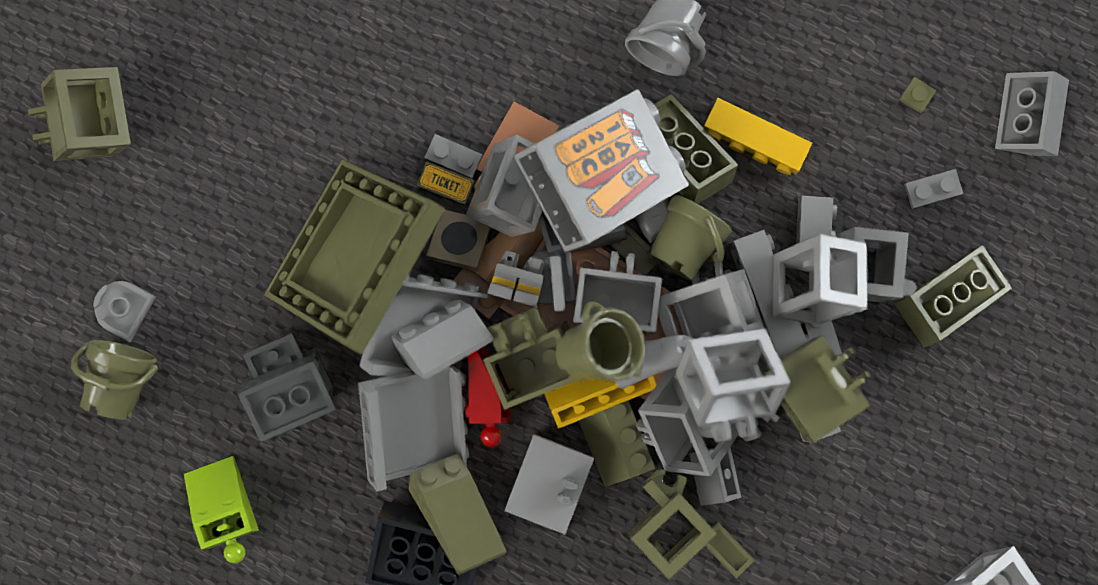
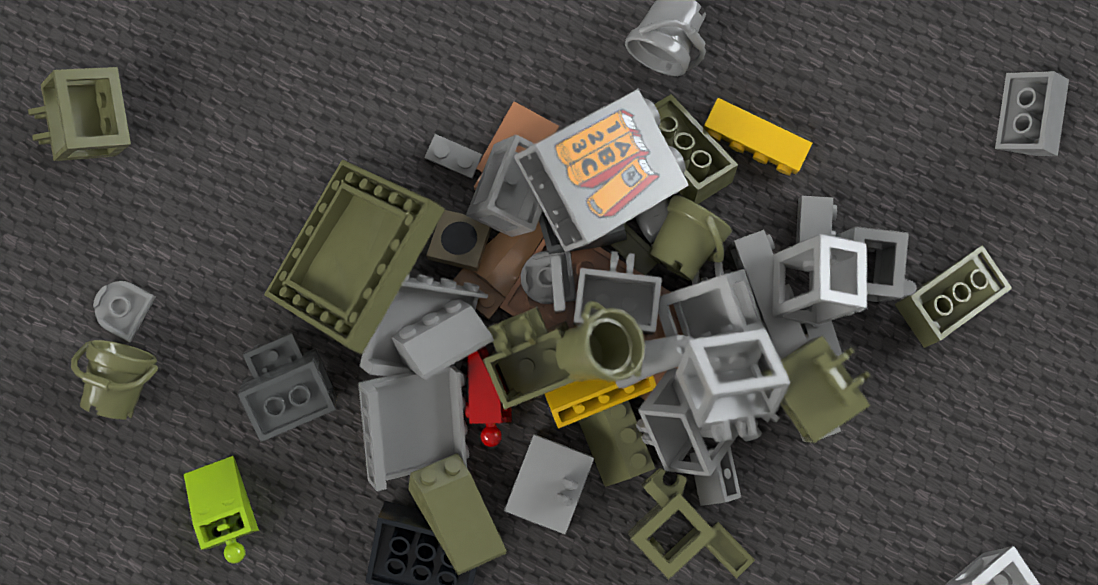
tile [417,161,475,205] -> none
light grey hips [488,250,544,307] -> none
olive plate [899,77,936,113] -> none
light grey plate [904,169,963,209] -> none

